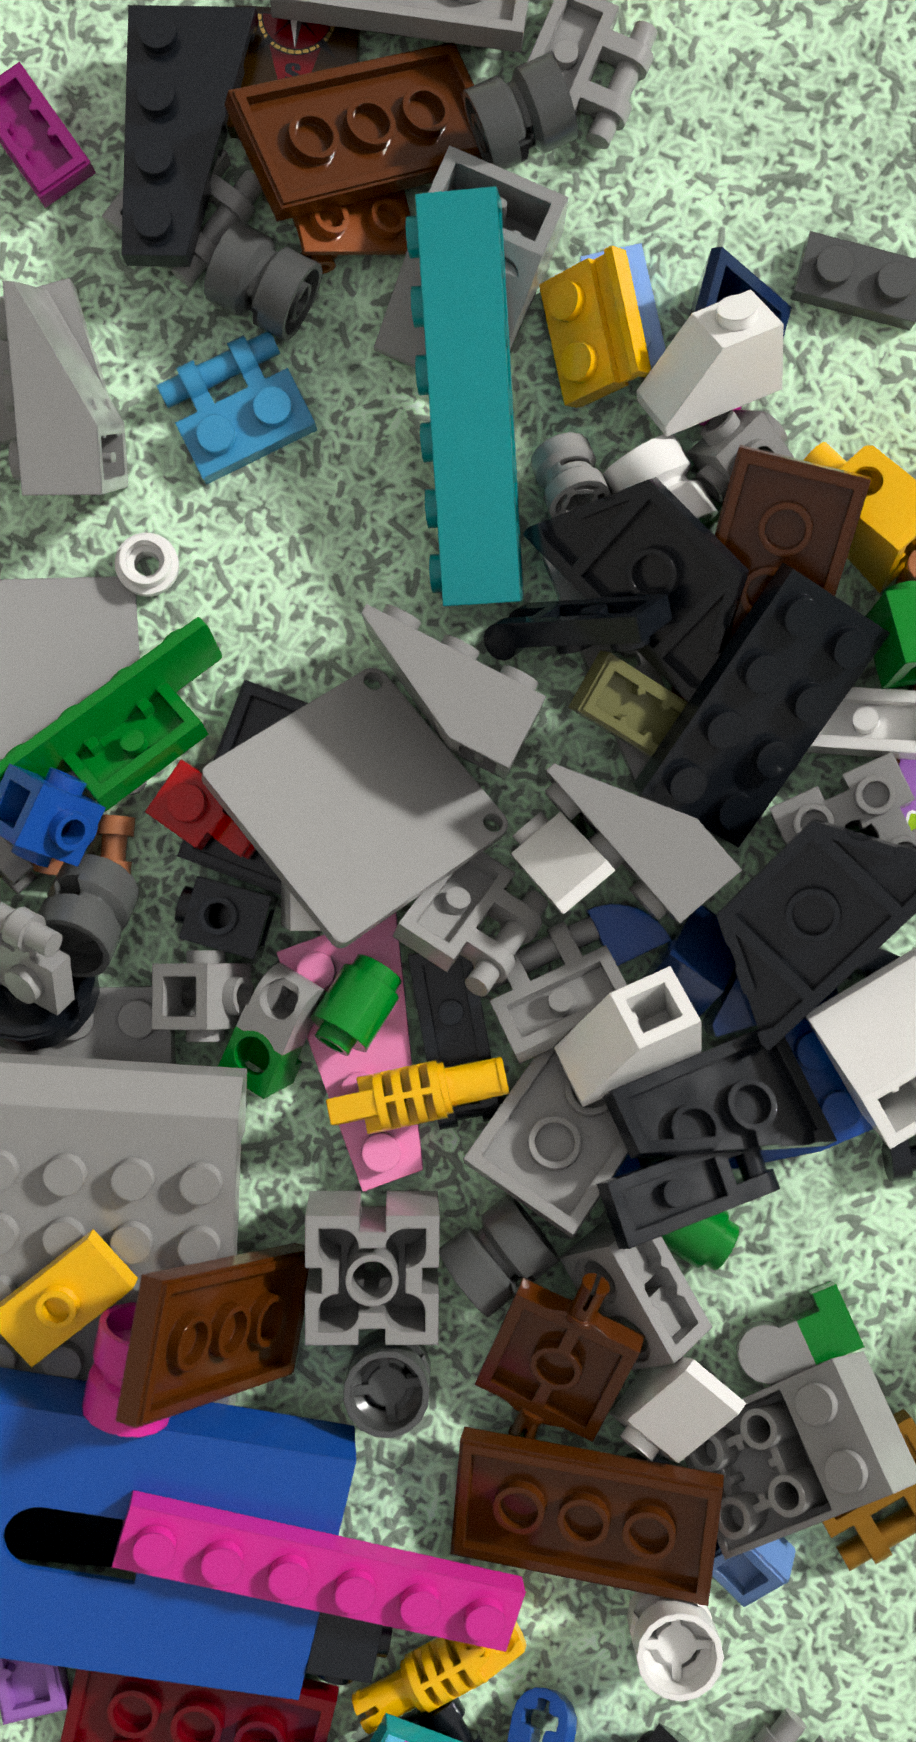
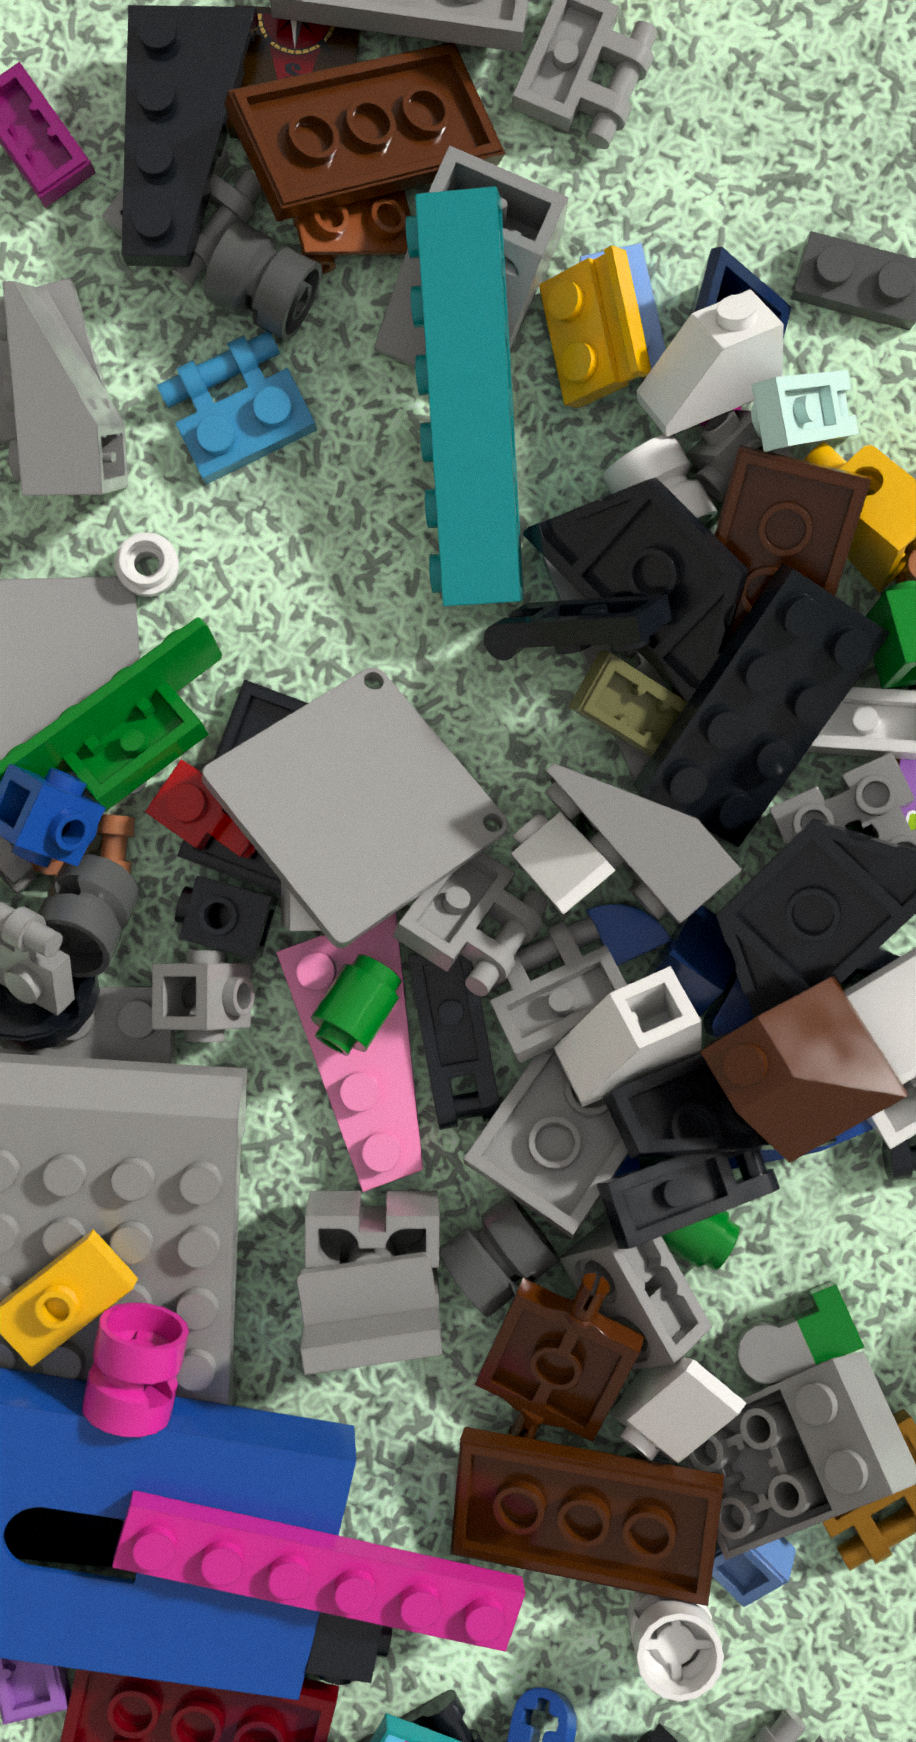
reddish brown tile [115,1243,309,1429] -> none
leg [218,963,326,1099] -> none
yellow hinge [326,1056,510,1134] -> none
dark grey wheel [343,1329,431,1438] -> none
yellow hinge [351,1621,527,1734] -> none
light grey slope [362,604,546,780] -> none
dark grey wheel [462,53,578,170] -> none
light grey wheel [530,432,610,518] -> none
none -> light grey panel [297,1252,442,1375]
none -> reddish brown slope [700,976,909,1163]
none -> light aqua plate [751,370,859,452]

